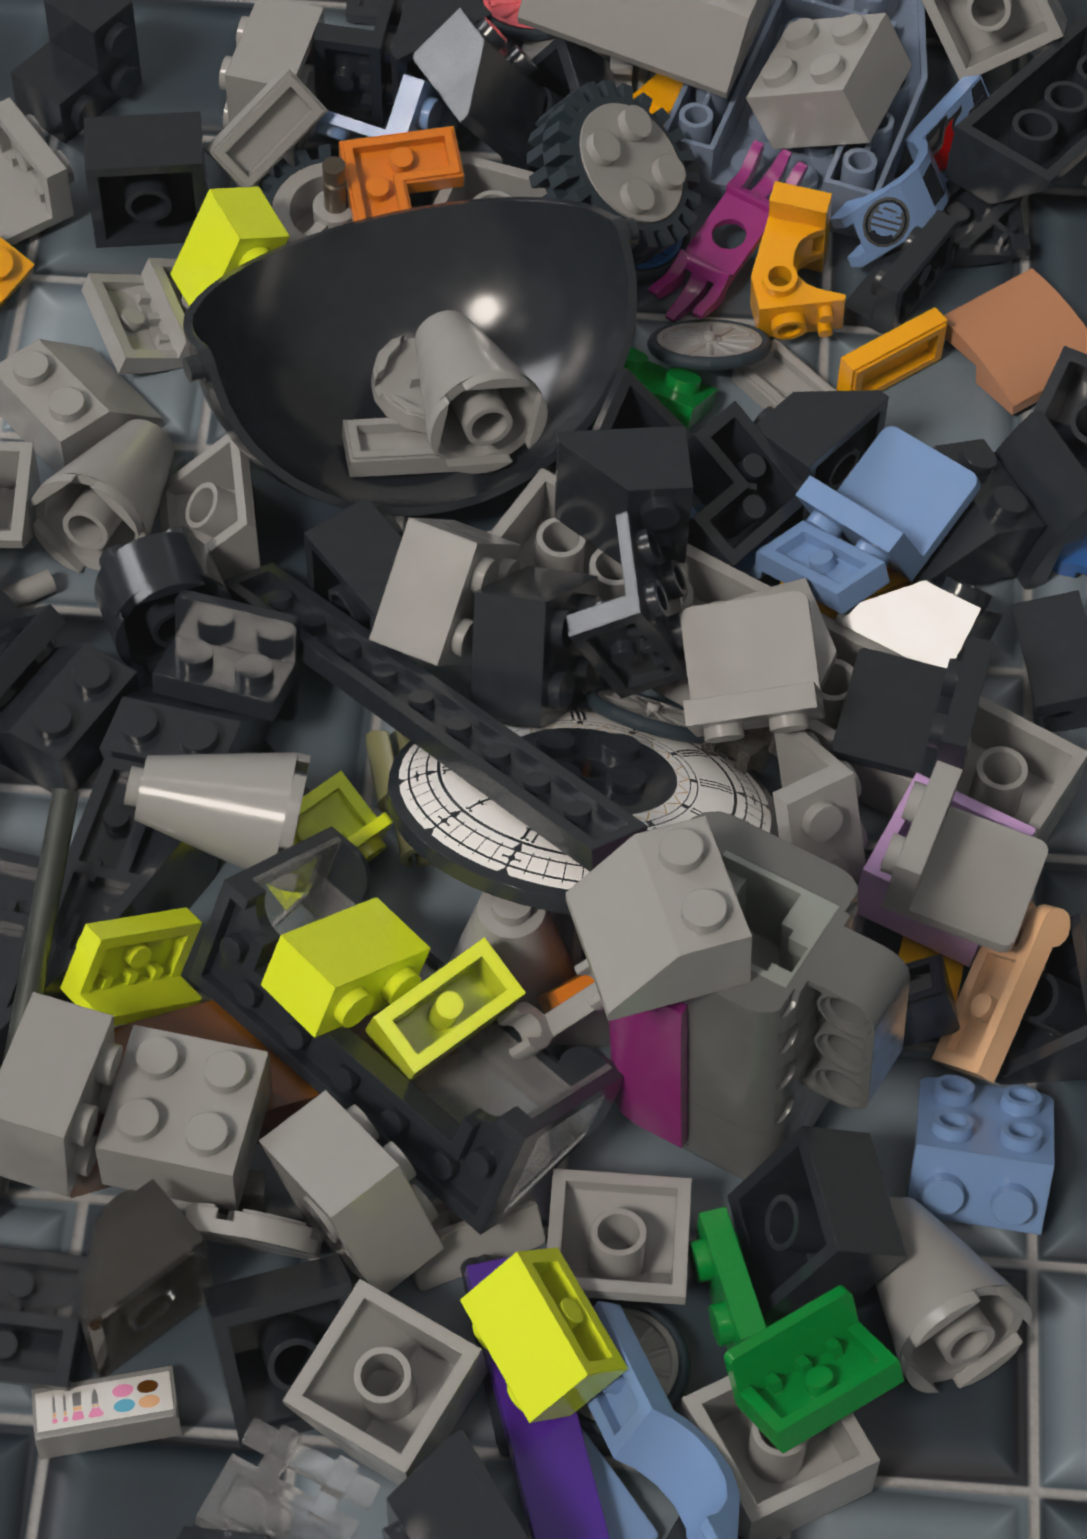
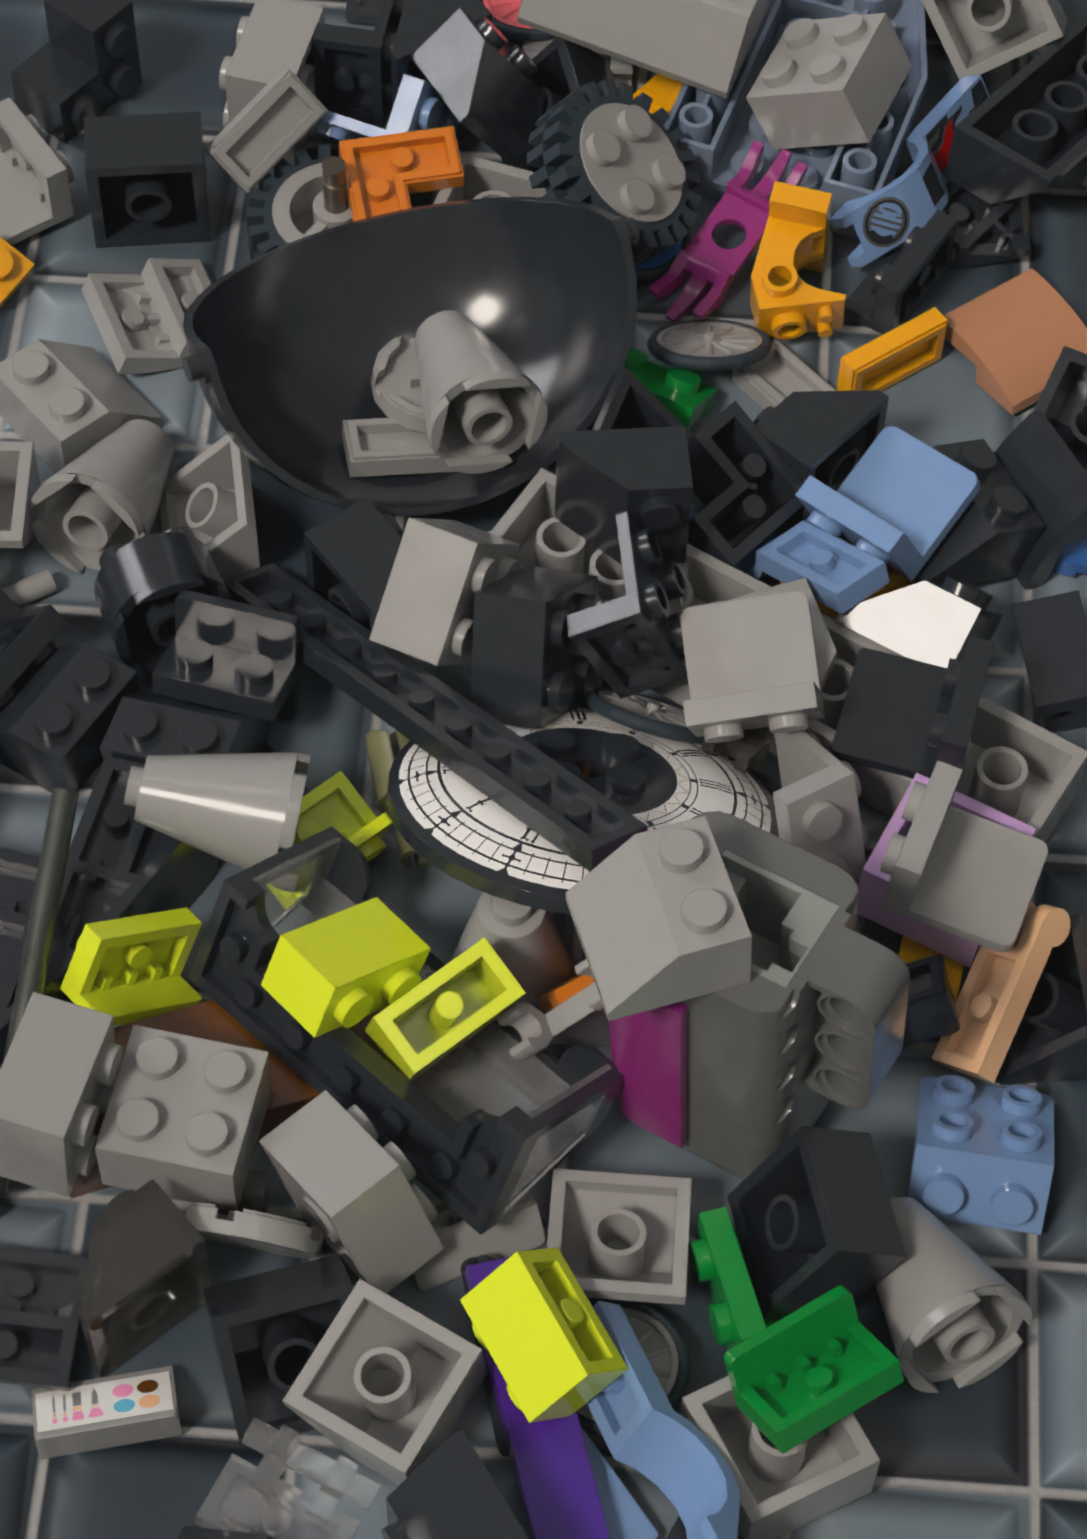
neon yellow brick [170,187,290,306] -> none

